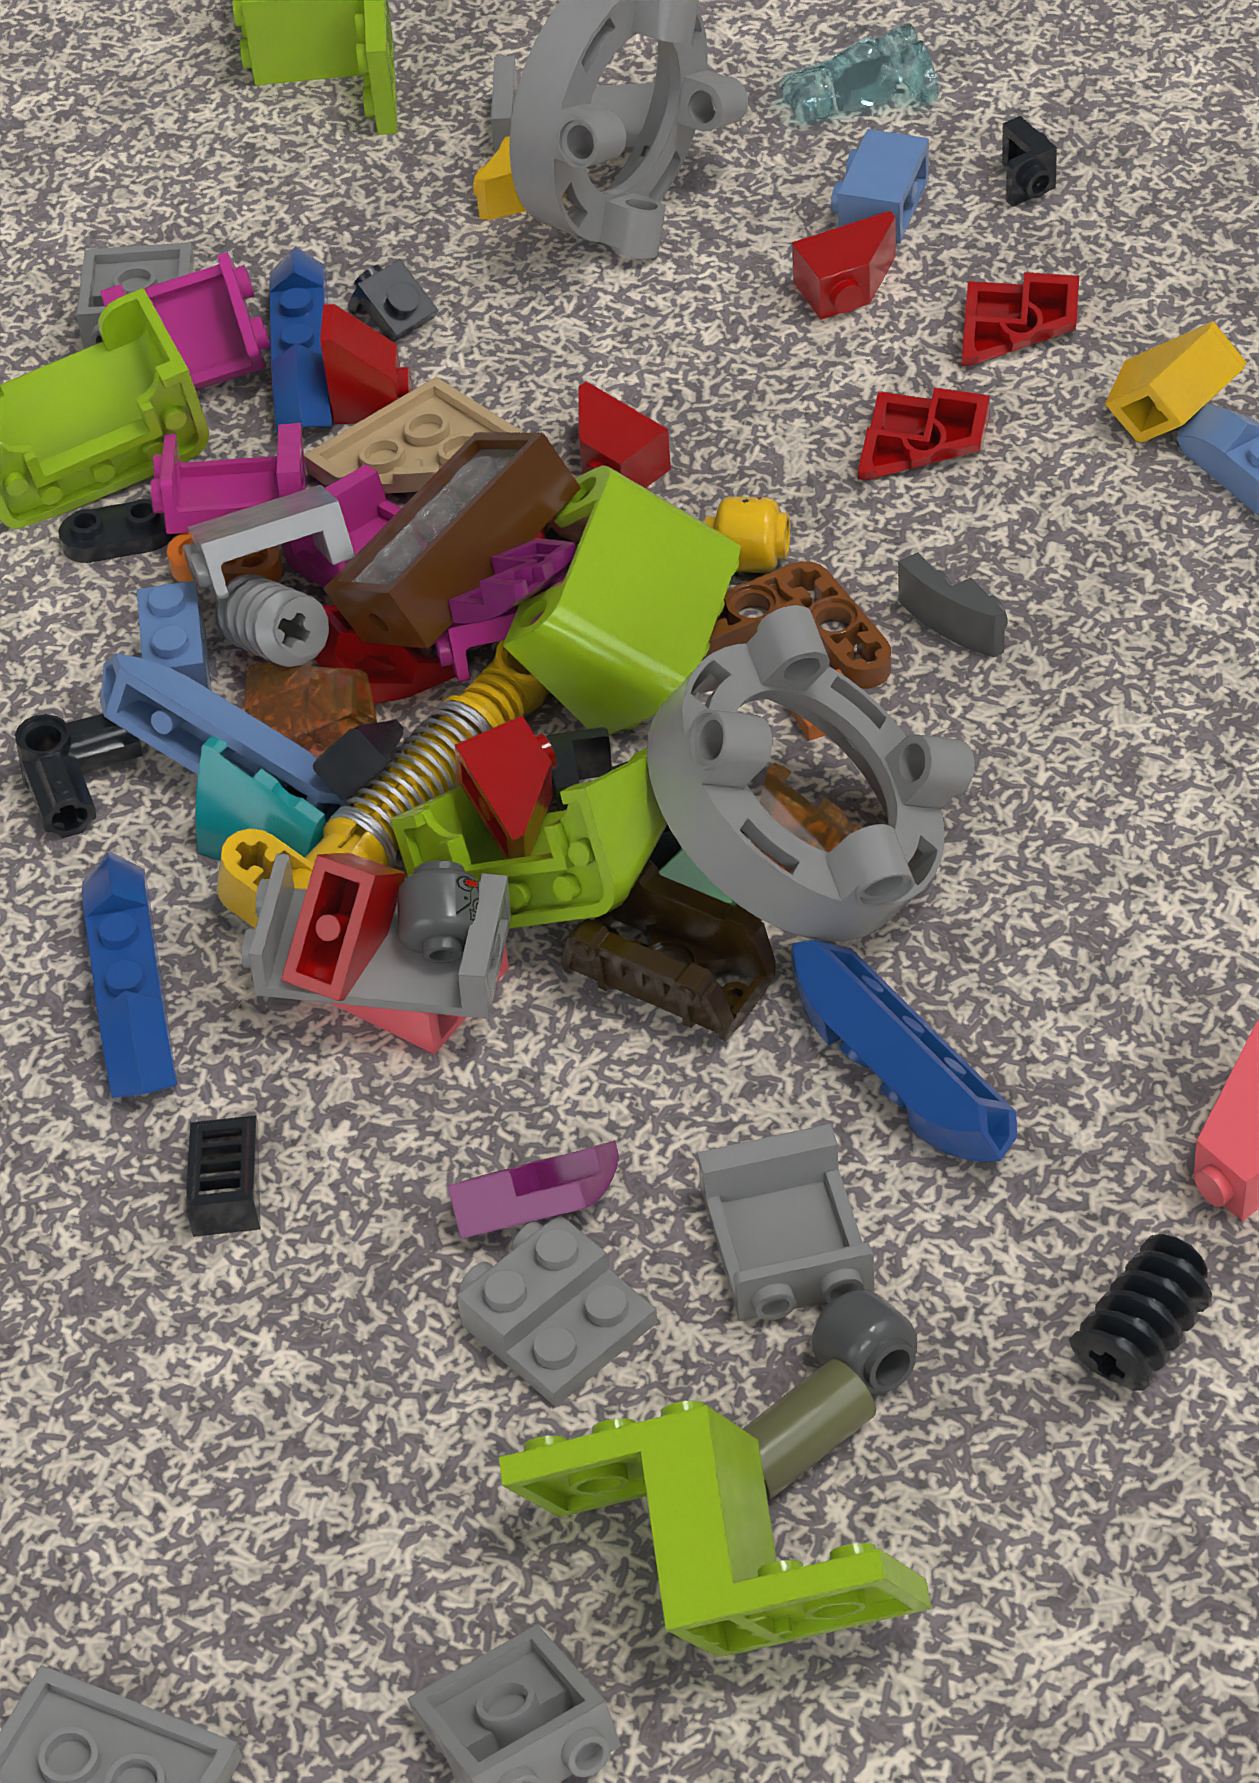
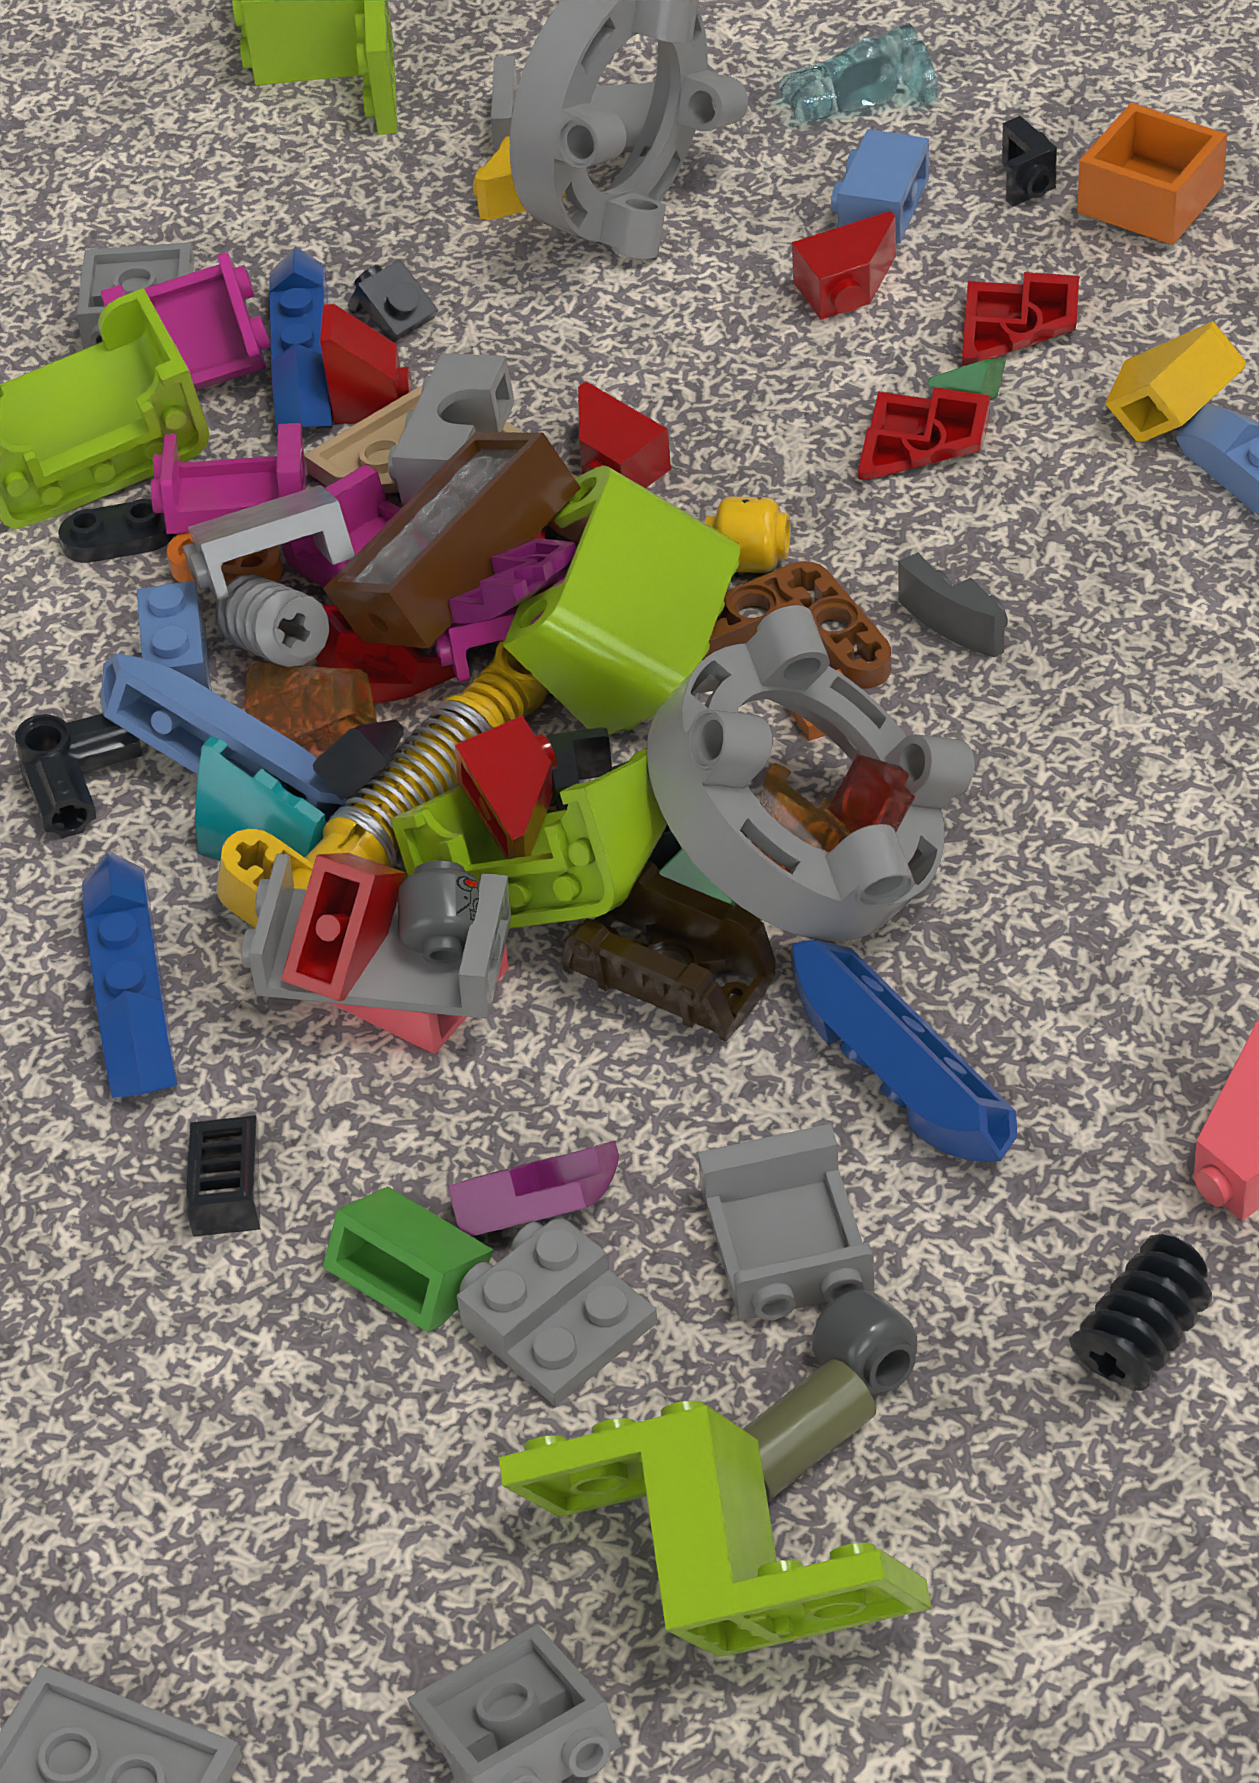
none -> bright green brick [323,1187,493,1332]
none -> light grey arch [388,353,515,504]
none -> clear red bracket [828,754,916,833]
none -> green slope [927,358,1006,400]
none -> orange piece [1077,102,1227,245]

